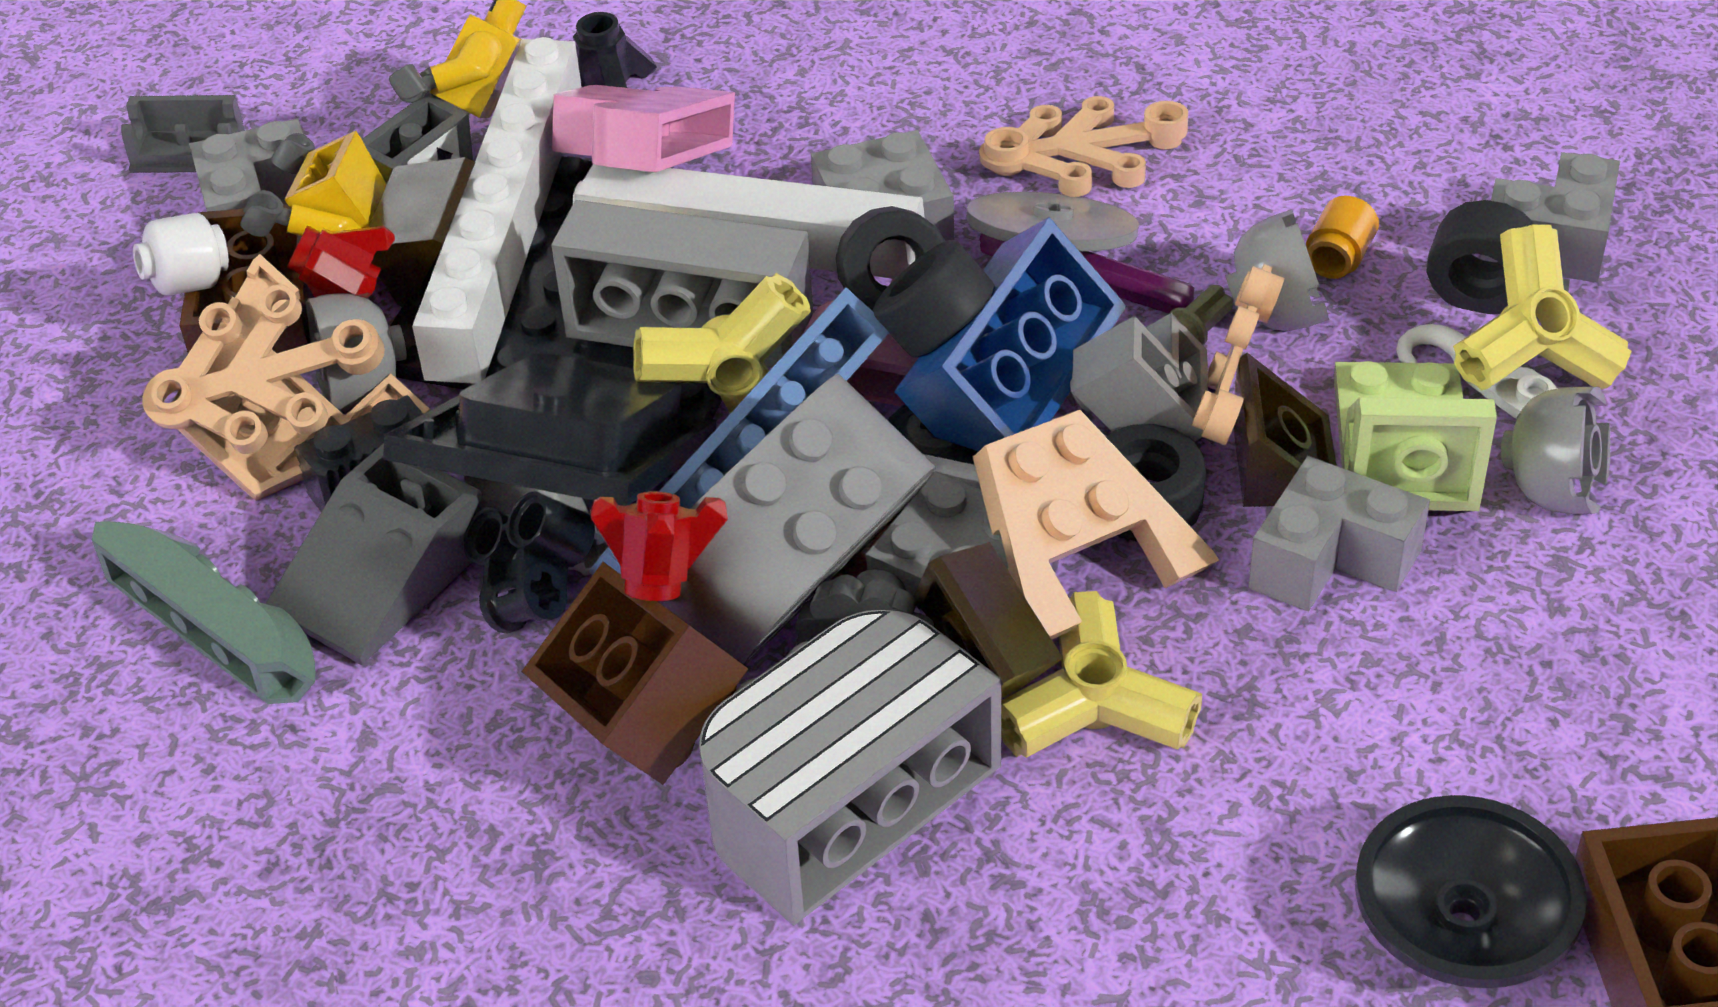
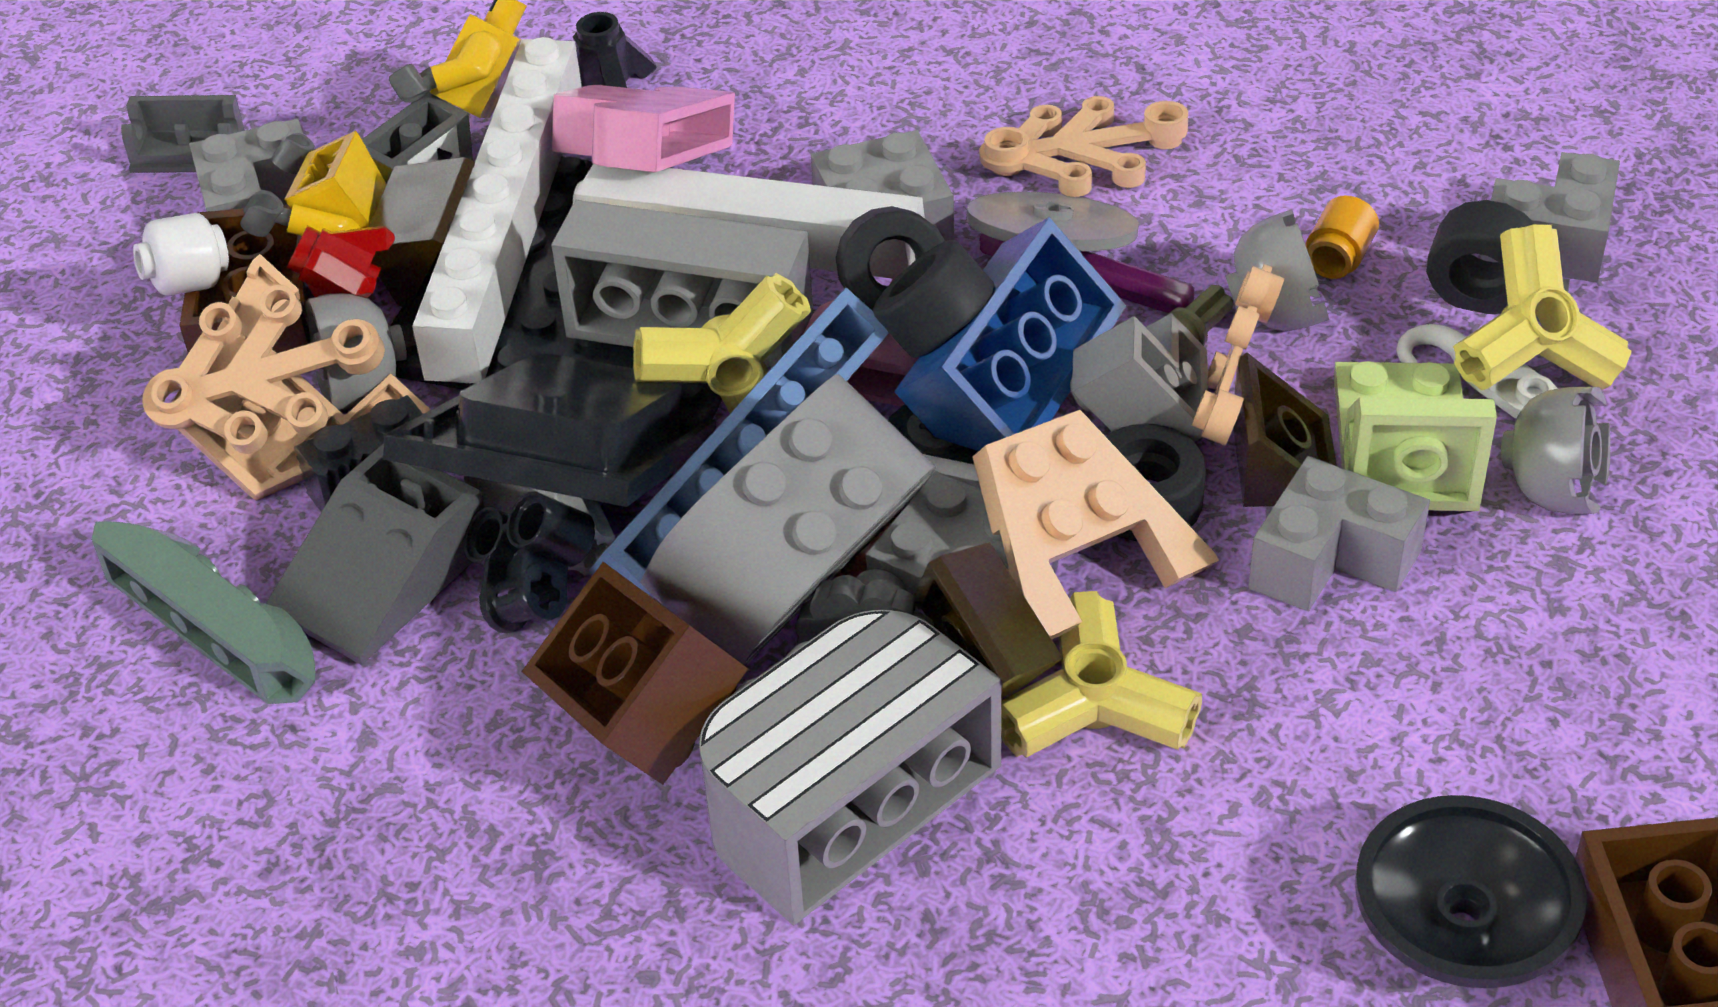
red rock [590,492,728,601] -> none

